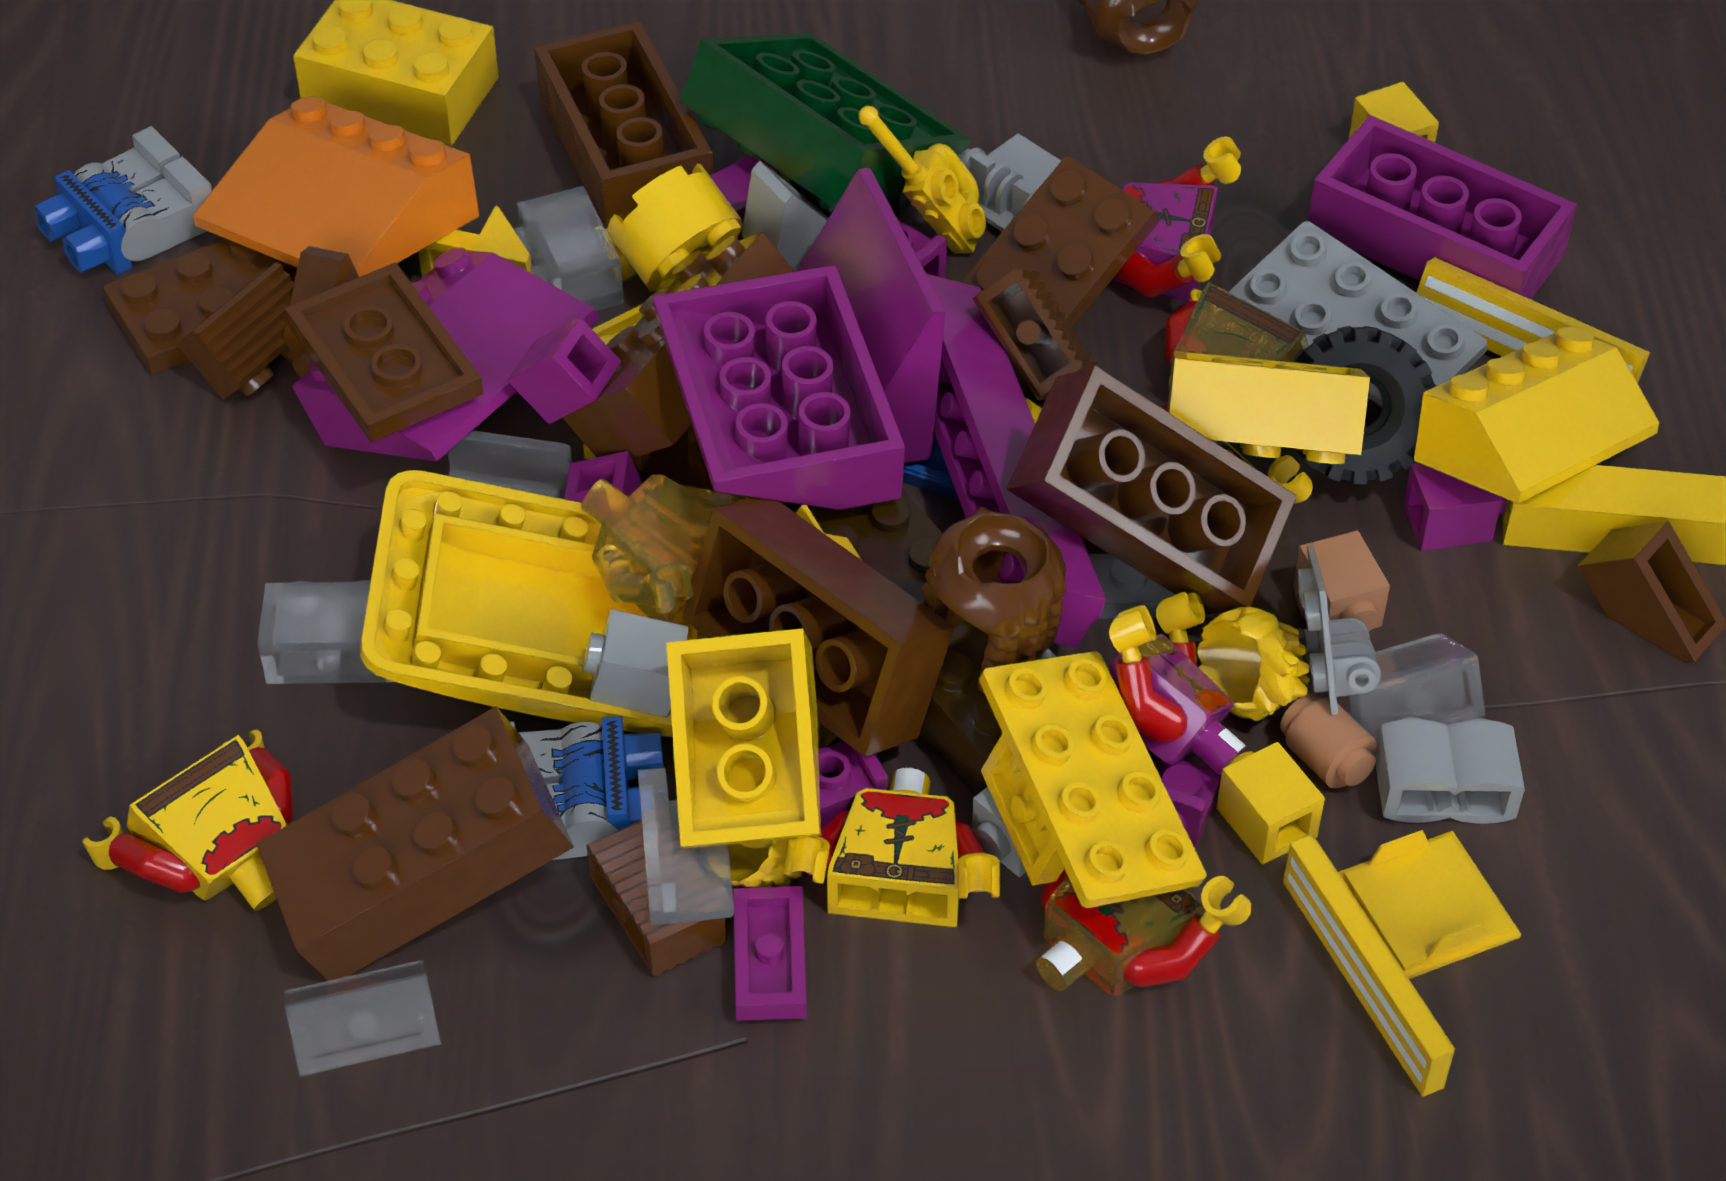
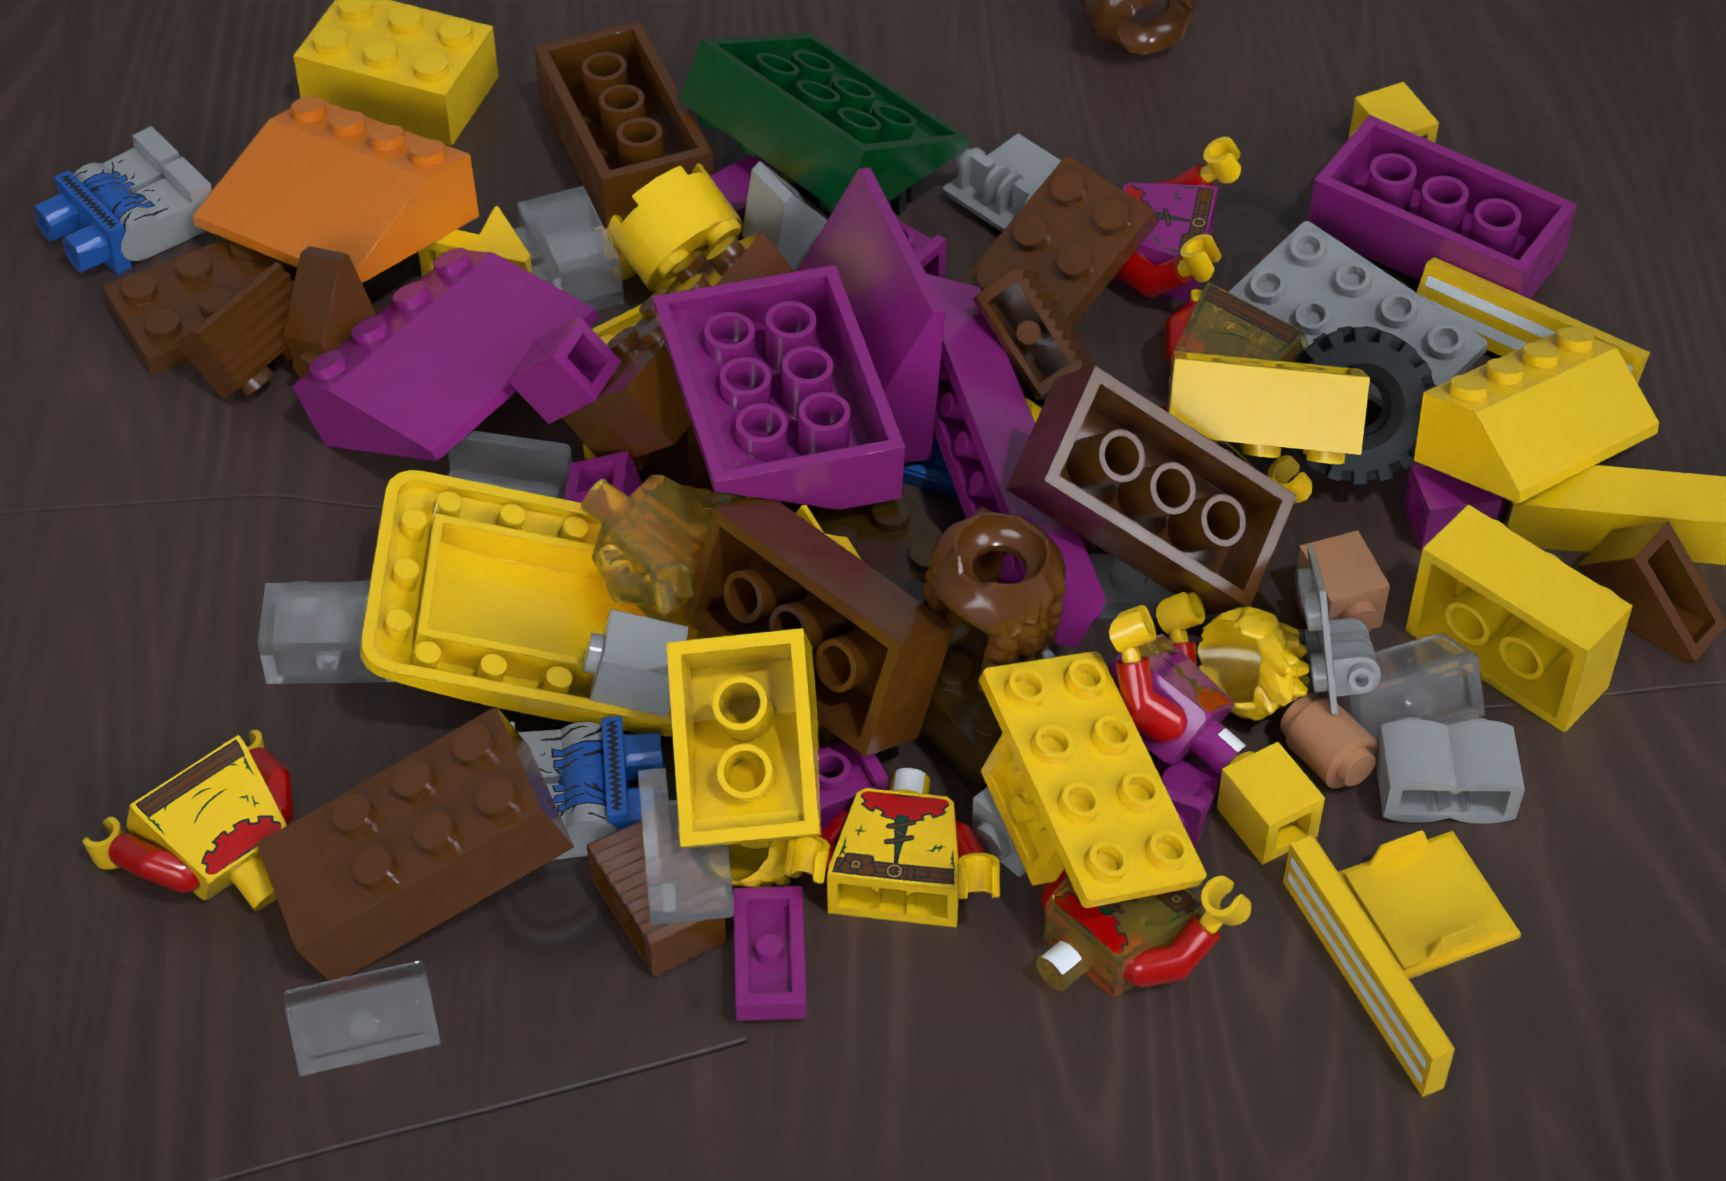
reddish brown plate [284,262,483,443] -> none
yellow piece [859,106,986,254] -> none
none -> yellow brick [1405,504,1633,733]

